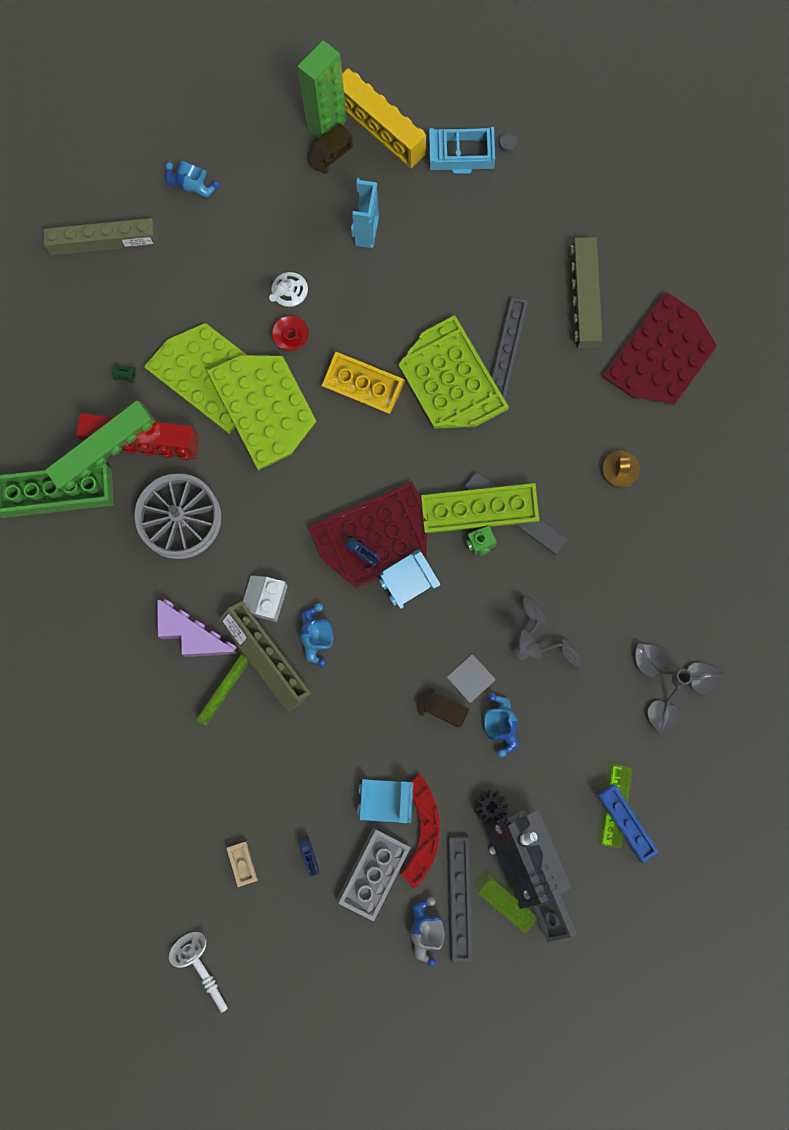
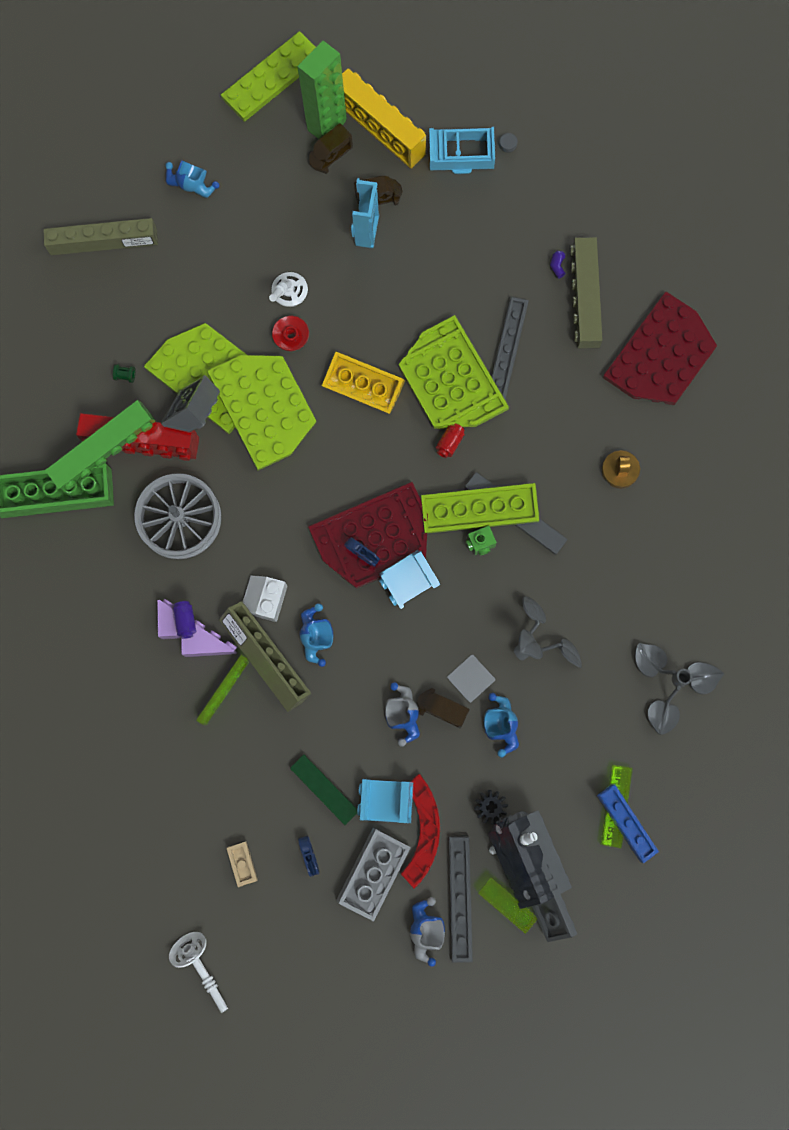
none -> dark grey slope [161,375,220,432]
none -> dark purple head [173,601,197,639]
none -> lime plate [221,31,316,122]
none -> dark green tile [290,755,358,825]
none -> dark brown piece [354,176,403,208]
none -> light grey piece [385,682,420,747]
none -> red head [436,423,465,458]
none -> dark purple arm [550,251,566,279]

